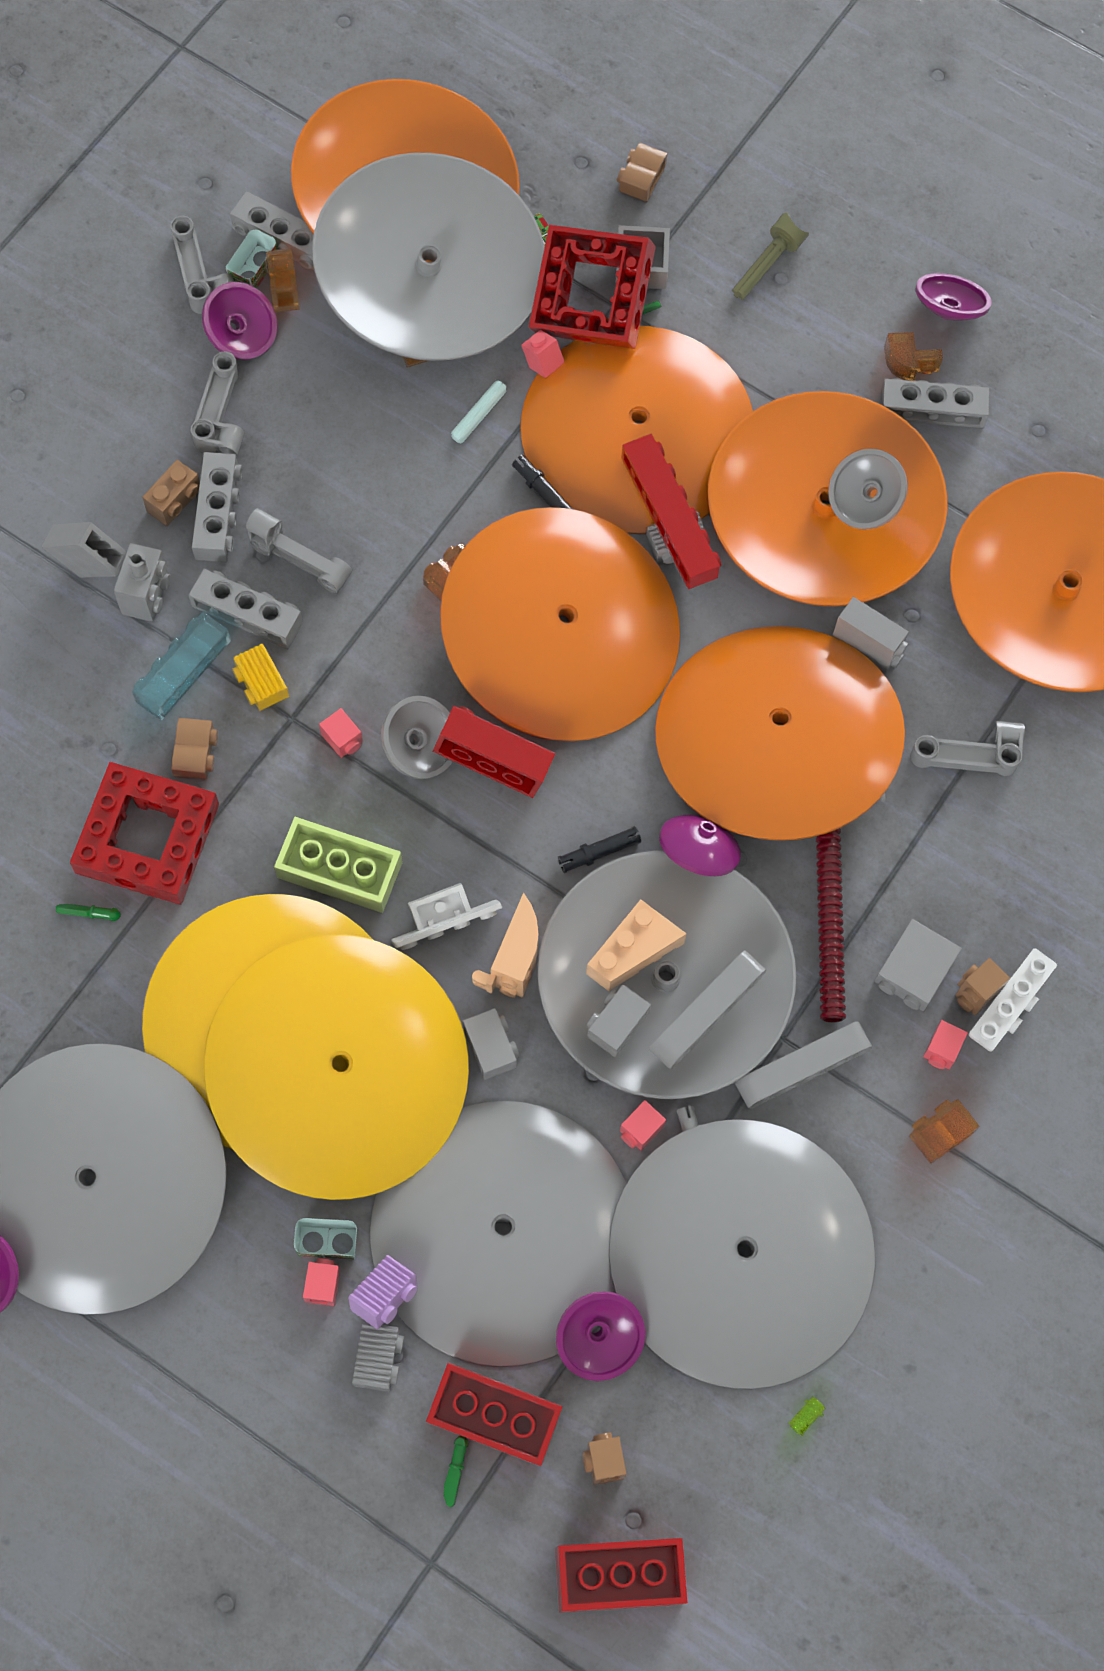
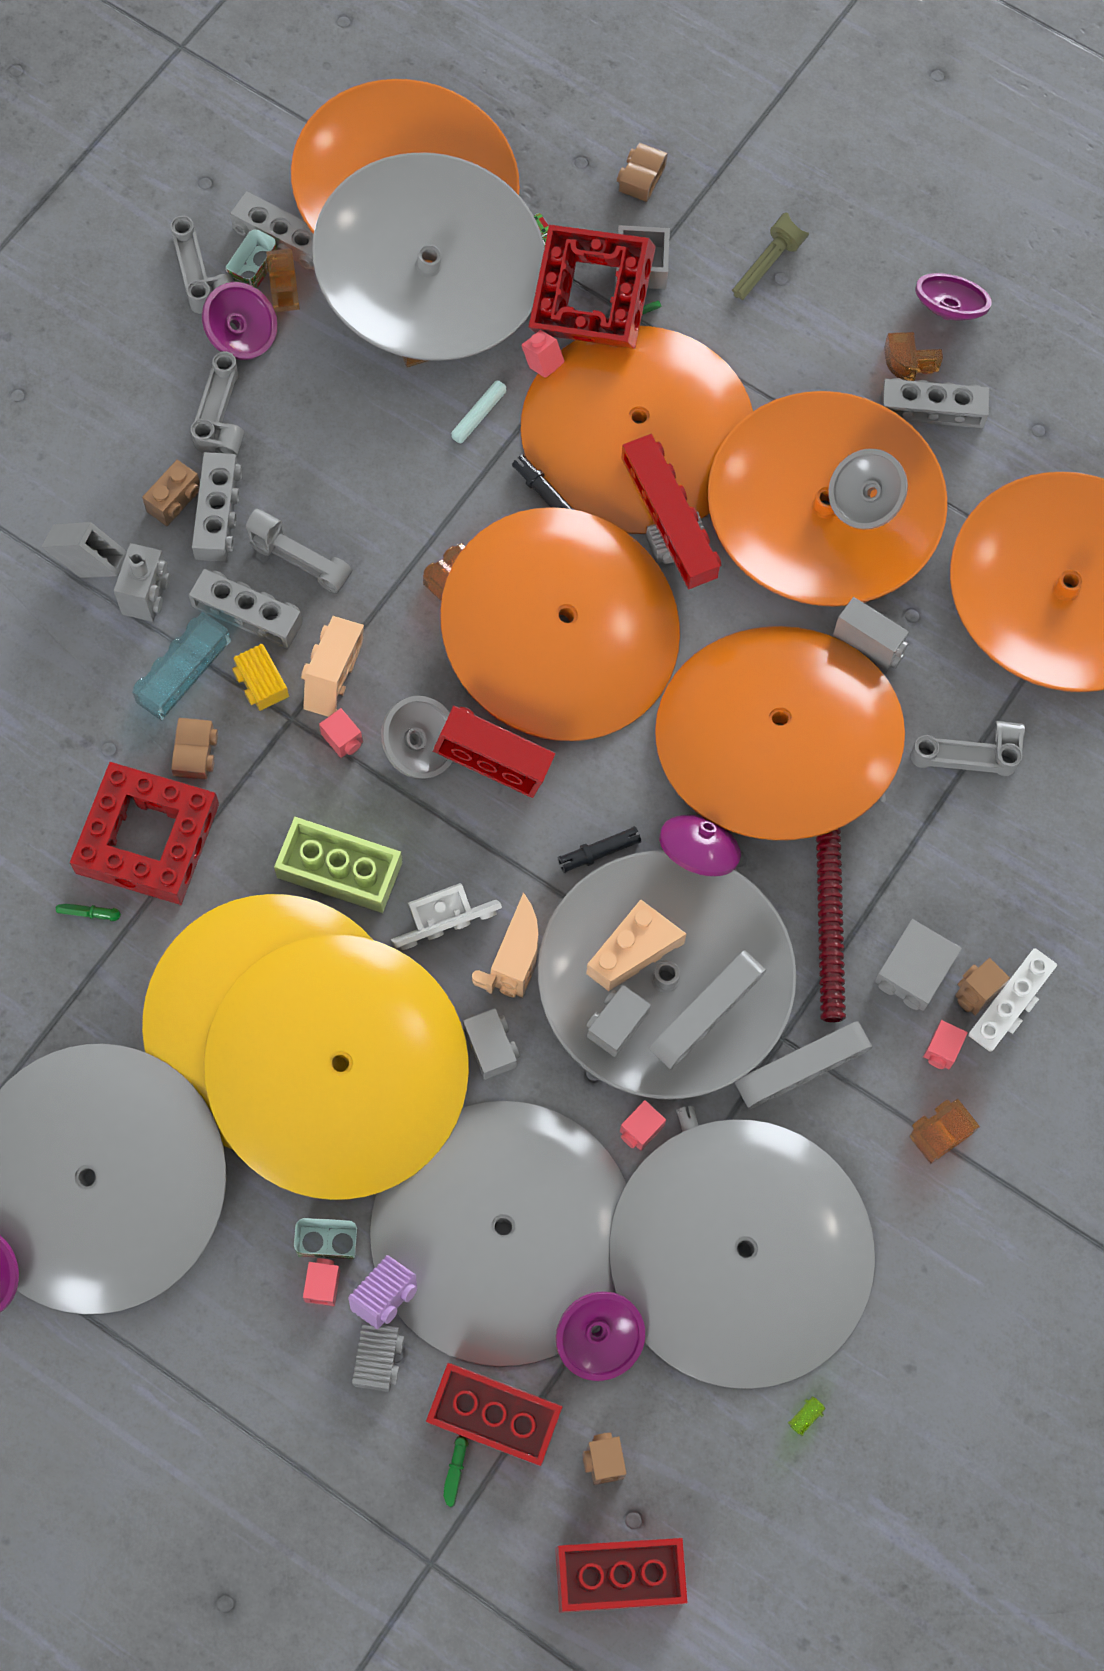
none -> light nougat wedge [301,616,364,717]

